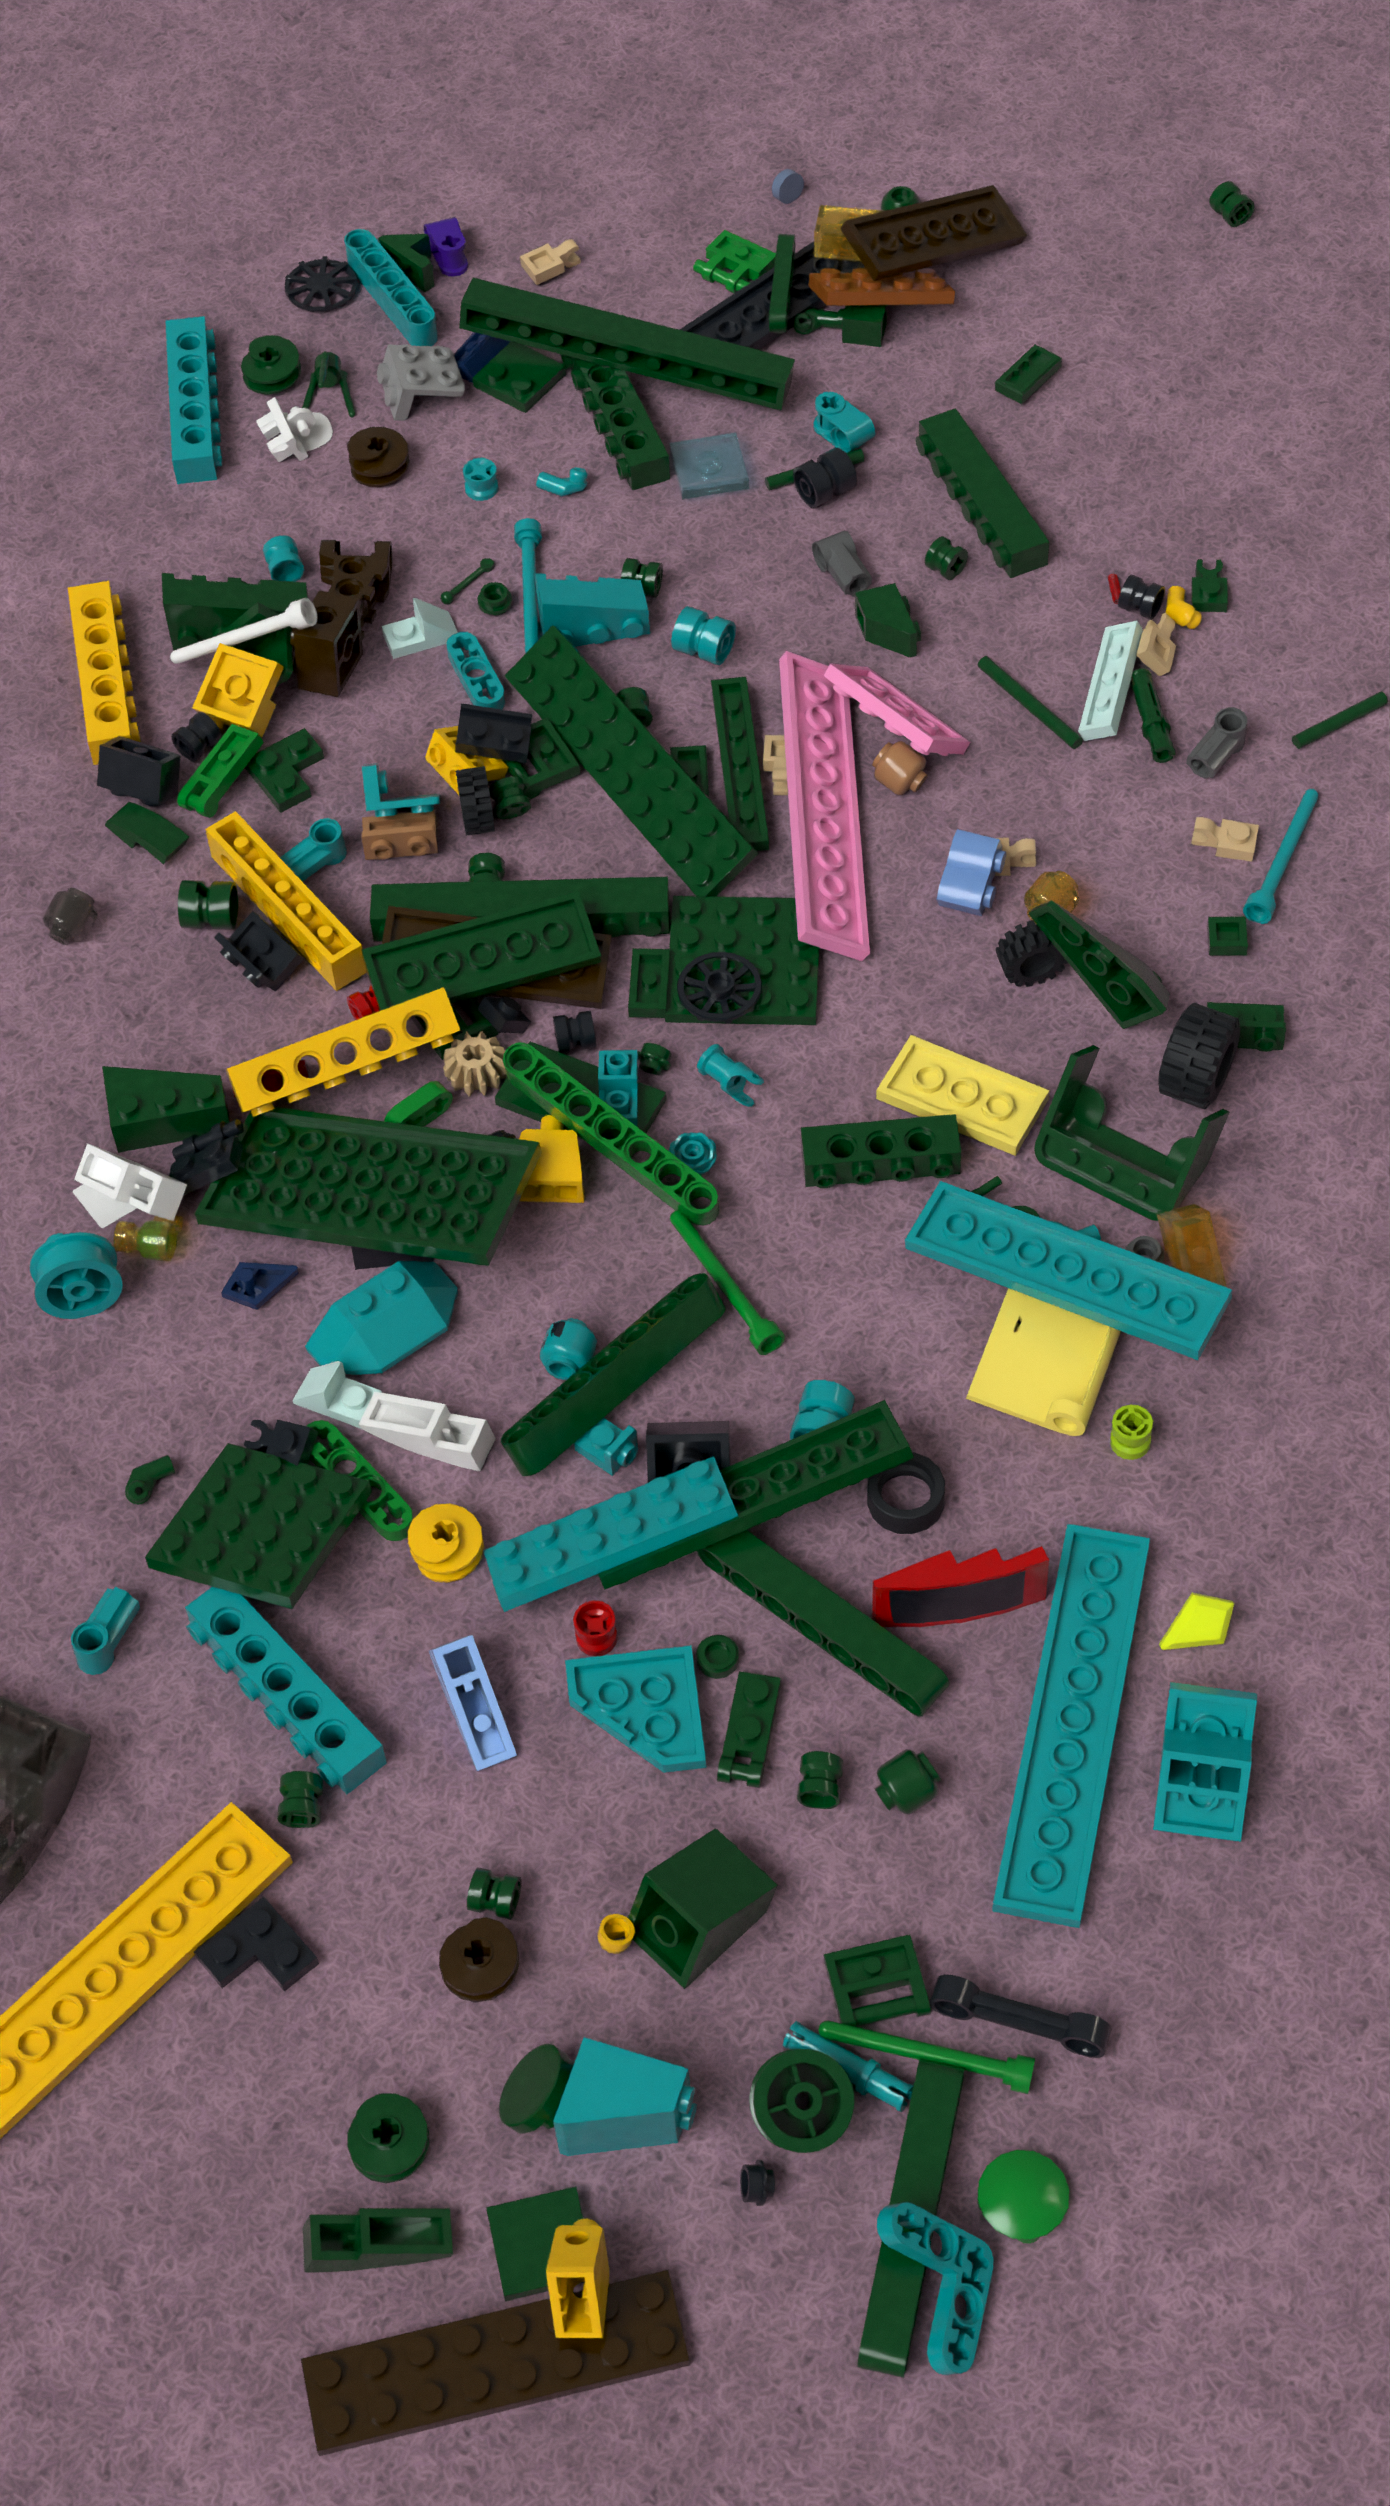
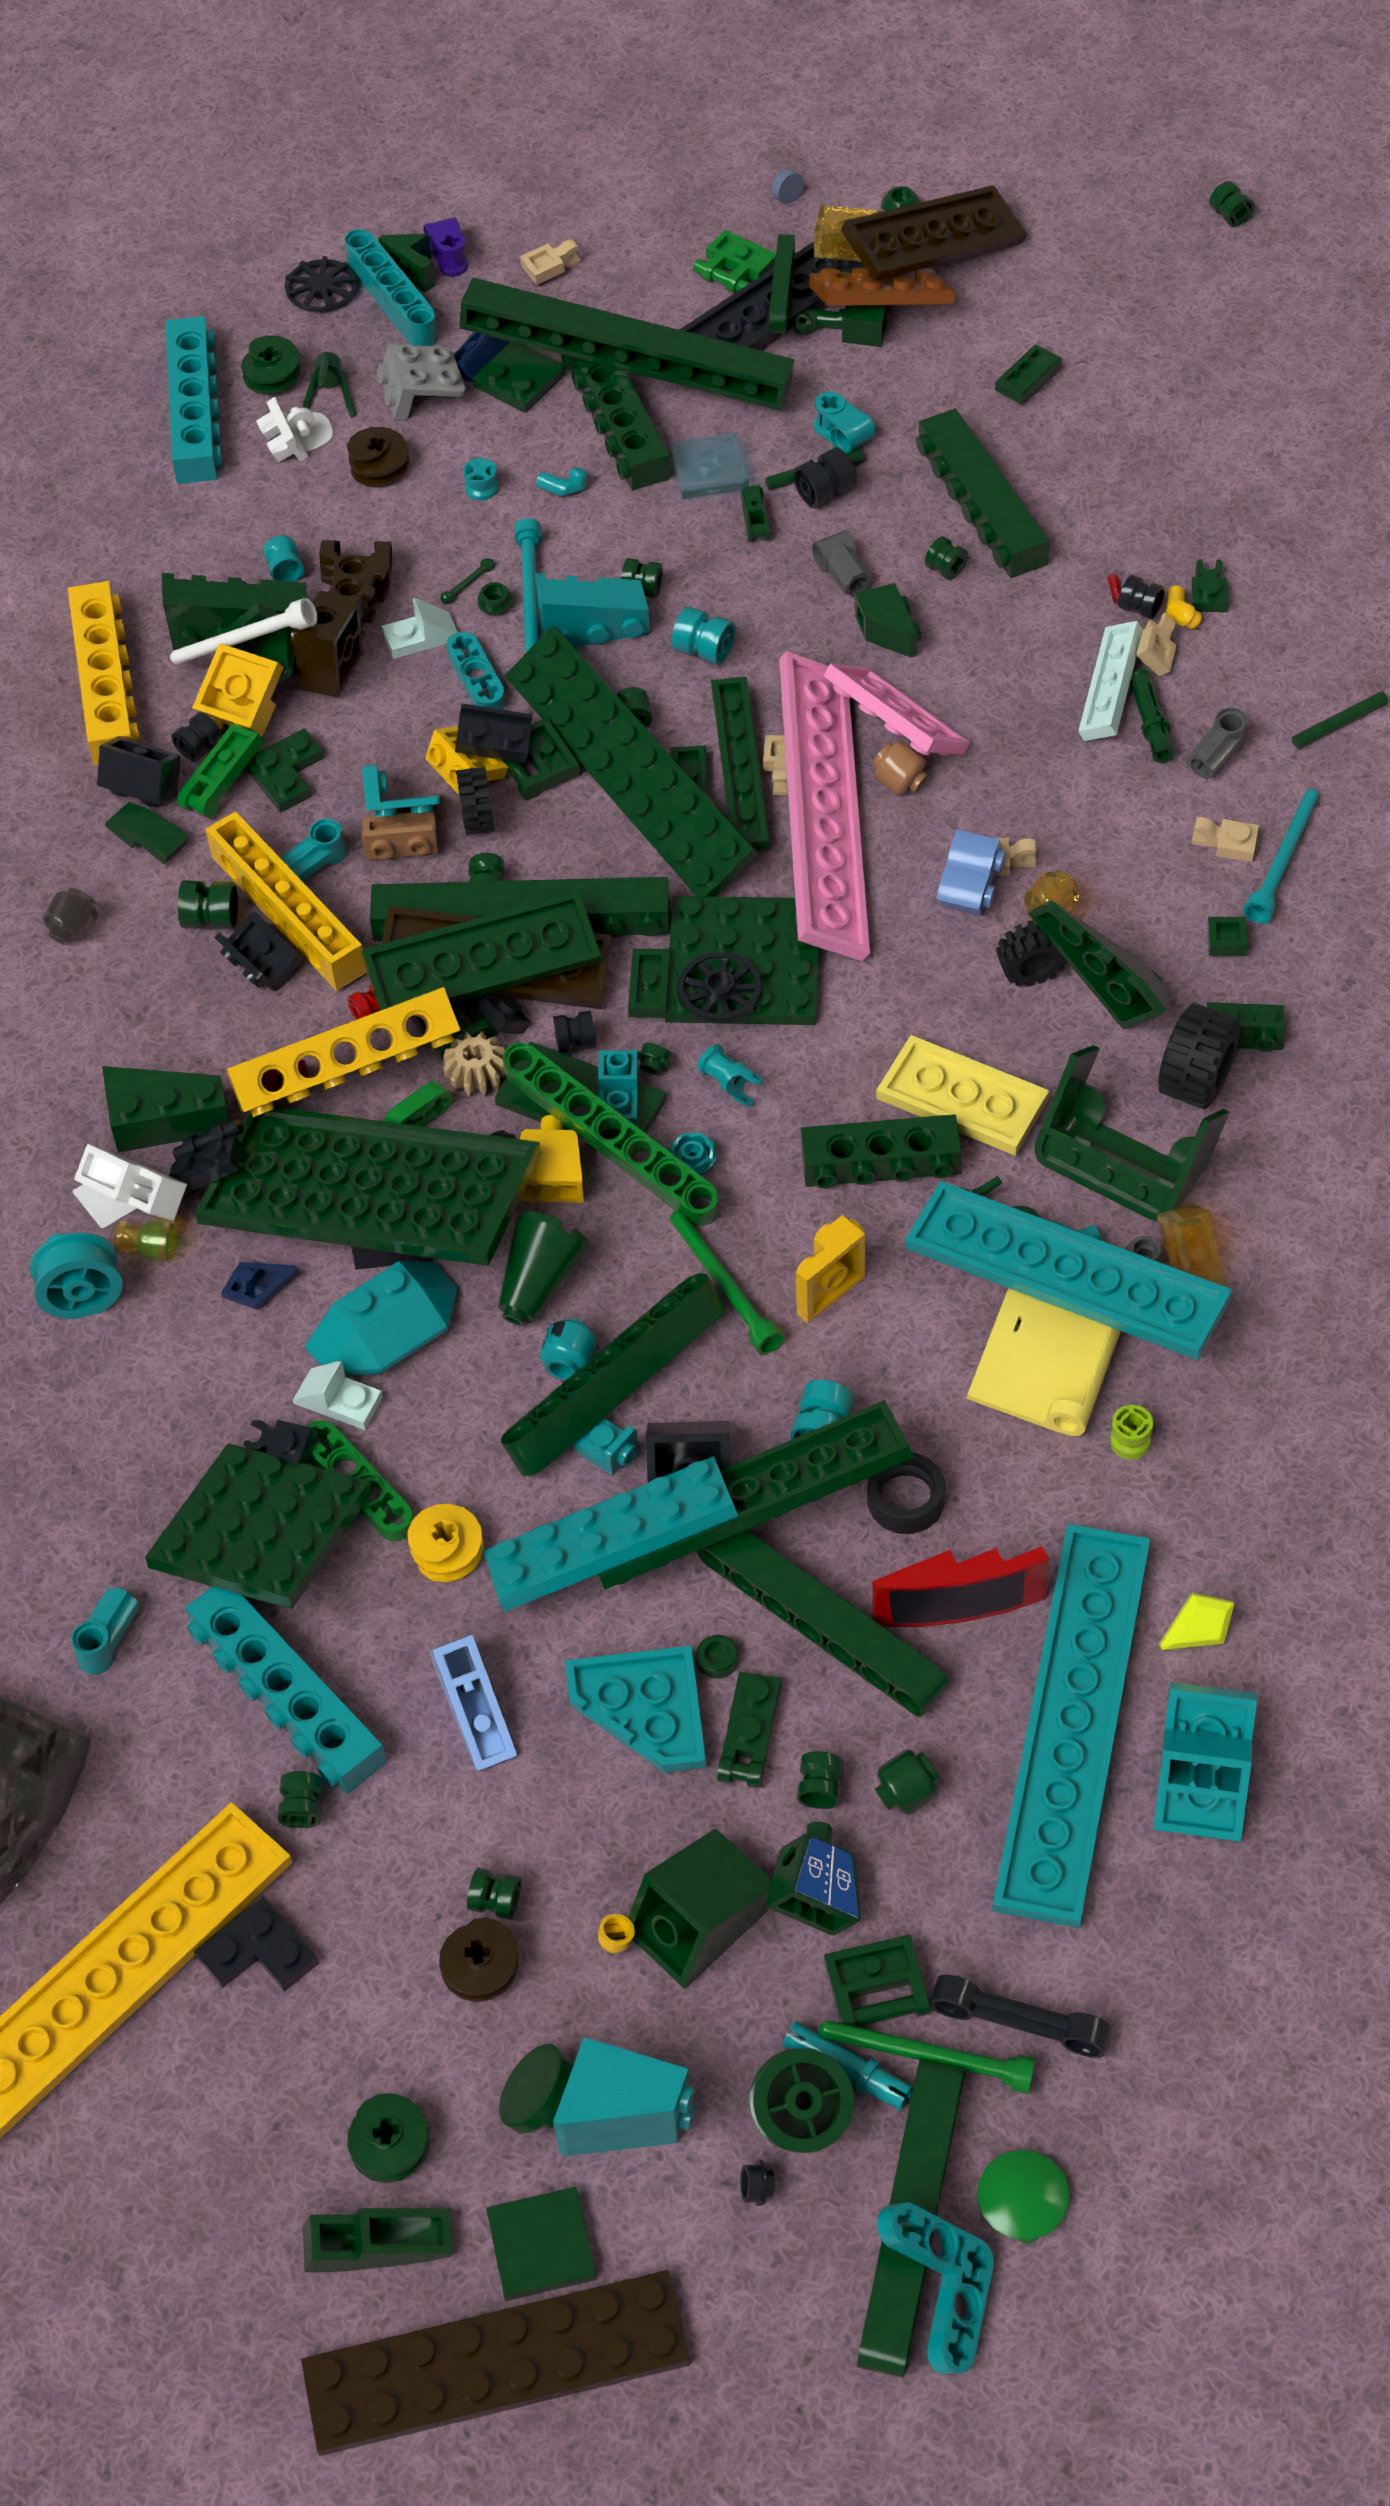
dark green arm [125,1455,175,1505] -> none
white slope [359,1392,496,1471] -> none
dark green wheel [489,776,531,820] -> none
yellow torso [546,2219,609,2338] -> none
red wheel [573,1600,618,1657] -> none
dark green bar [978,656,1083,749] -> none
none -> dark green cone [498,1211,591,1326]
none -> dark green bar [740,485,770,542]
none -> torso [766,1822,861,1936]
none -> yellow plate [796,1215,865,1323]

